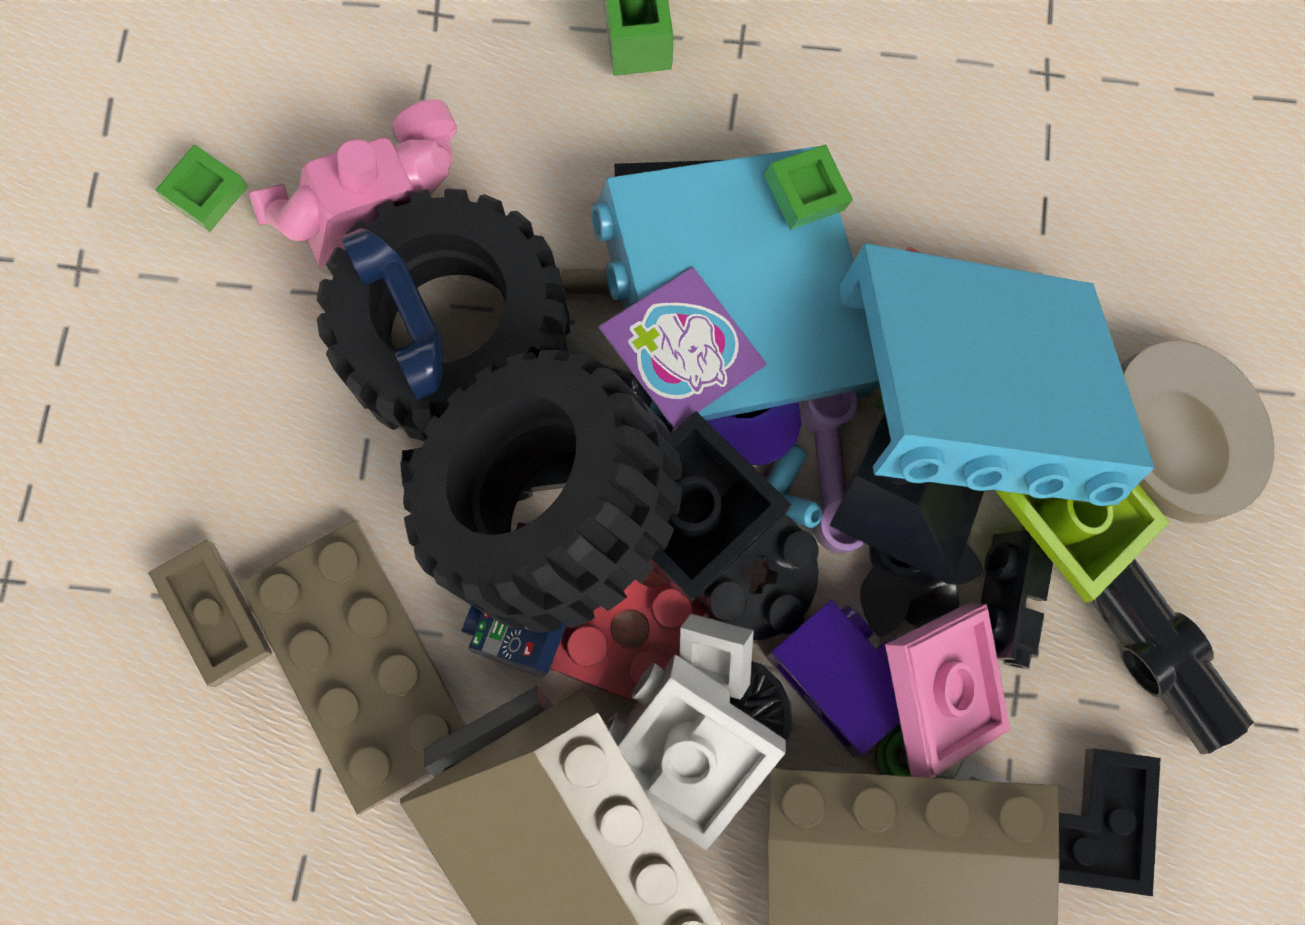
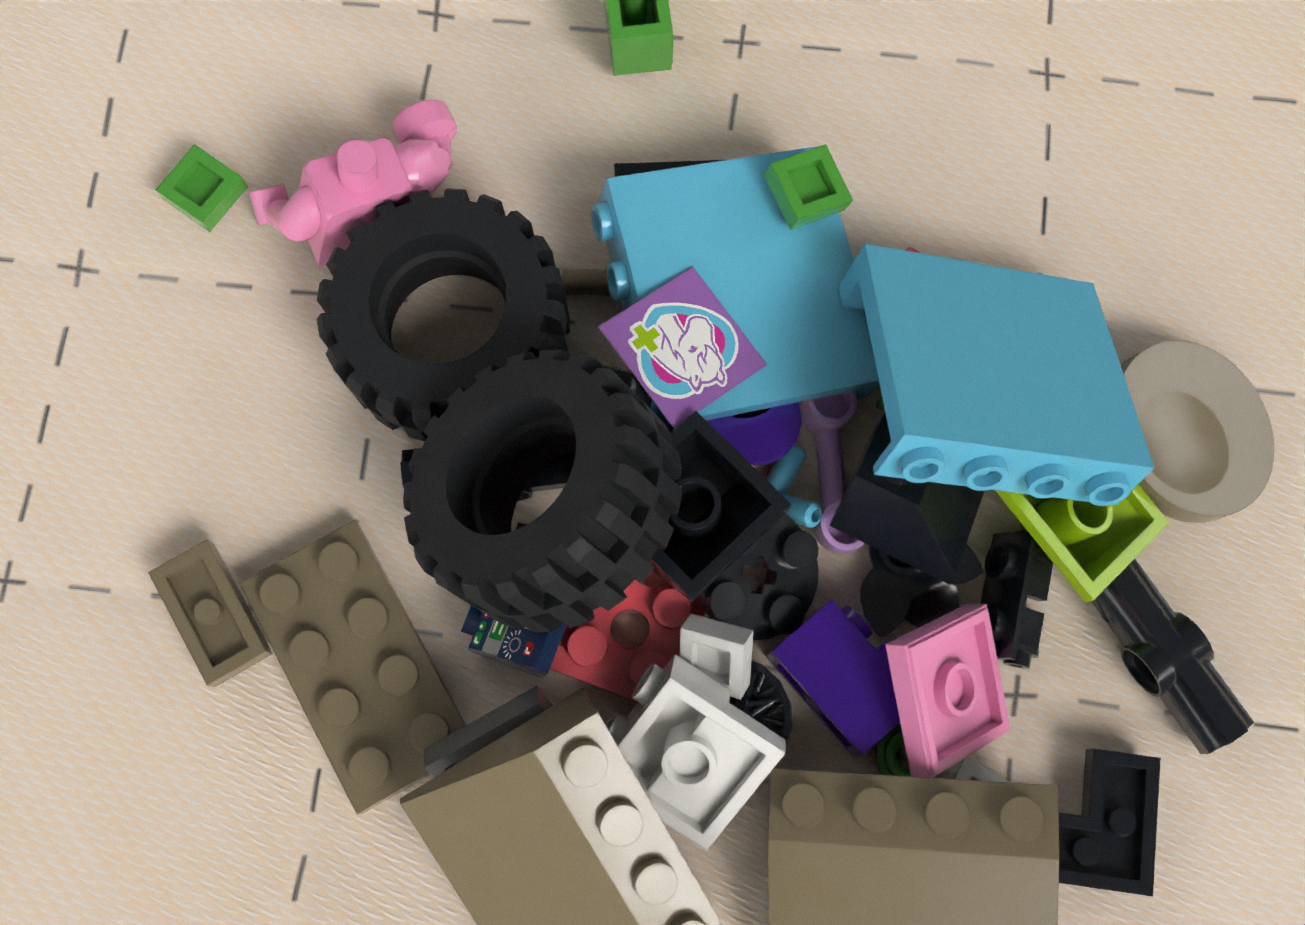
dark blue bar [341,228,443,400] -> none

